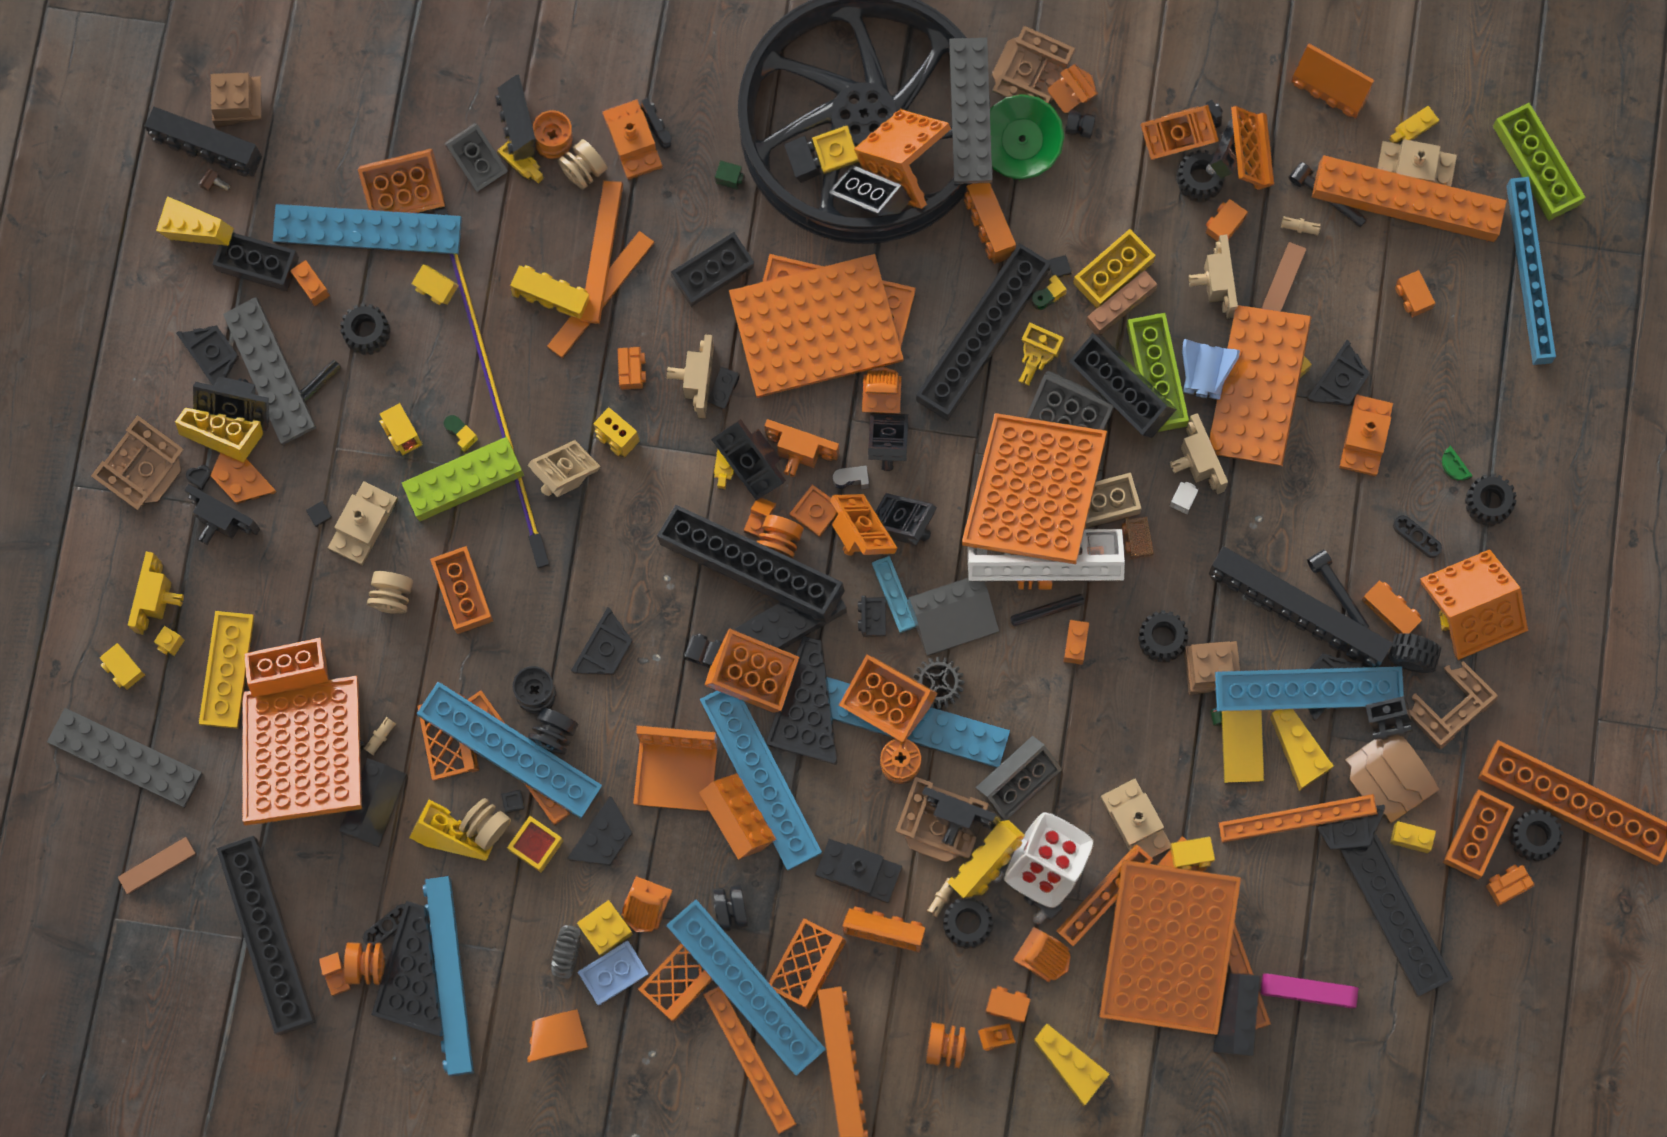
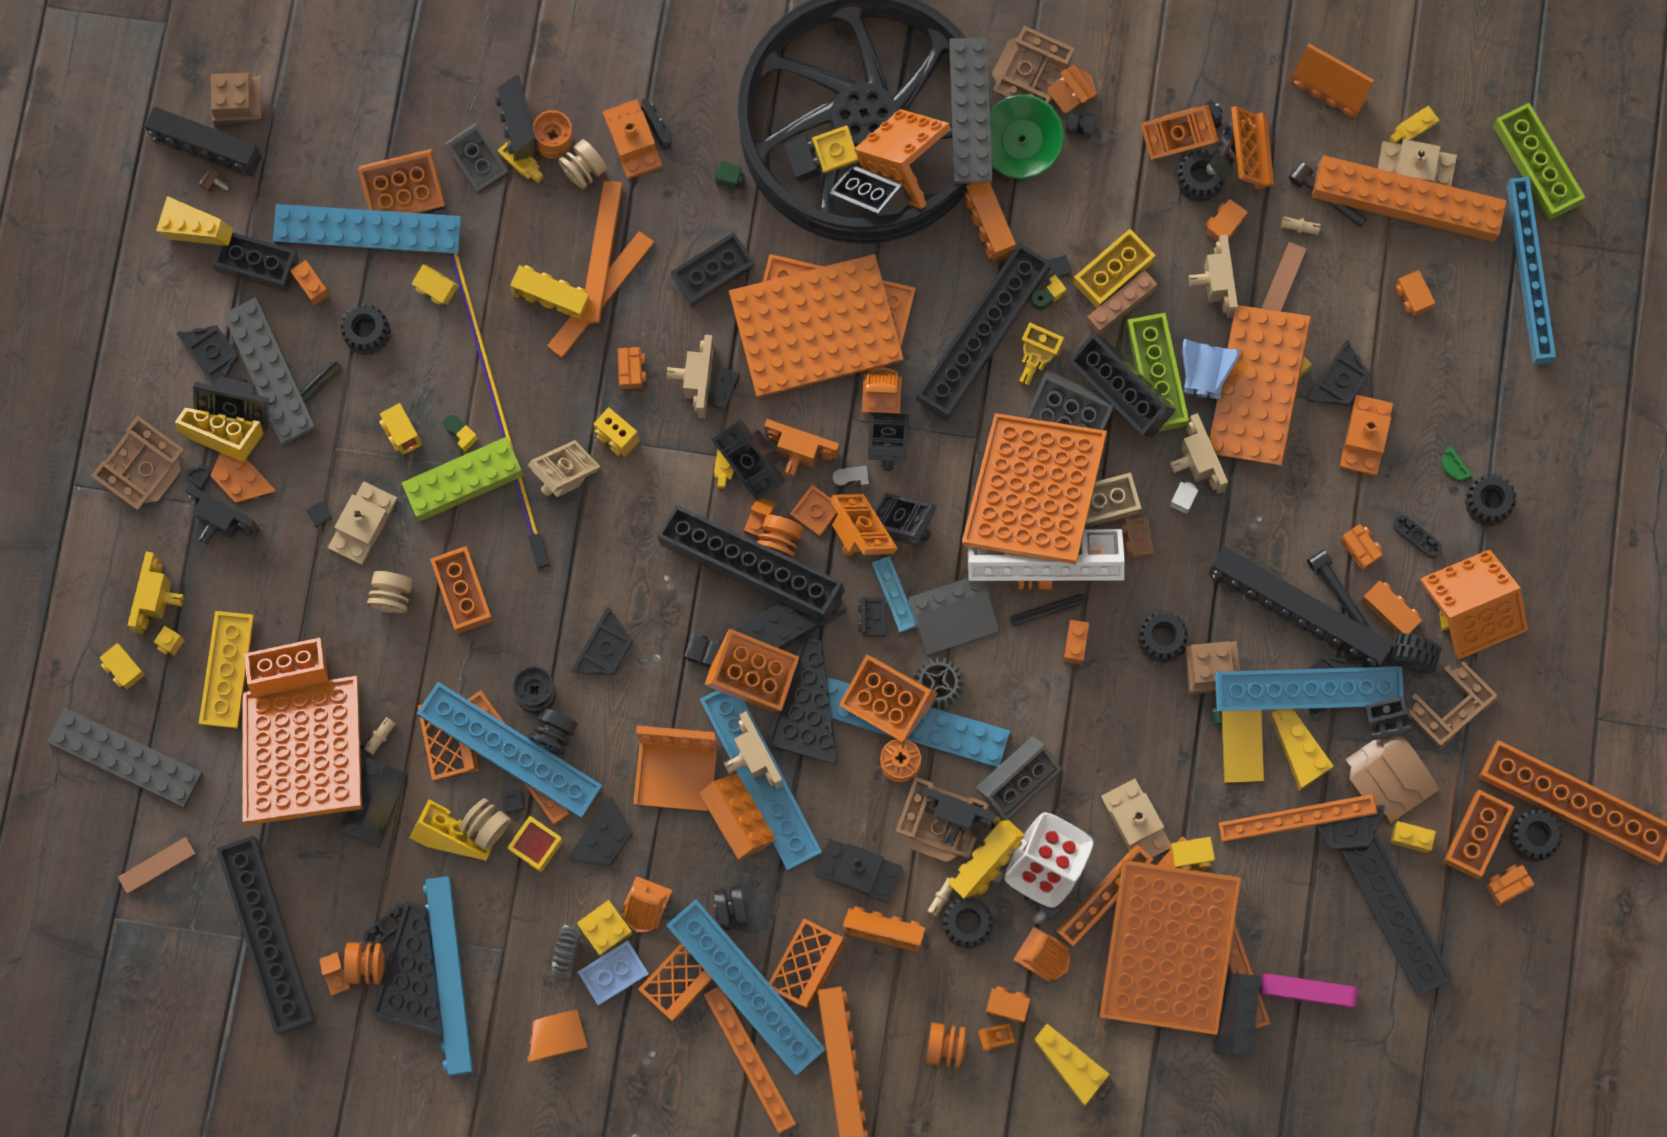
none -> tan brick [724,711,783,790]
none -> orange brick [1340,524,1383,571]

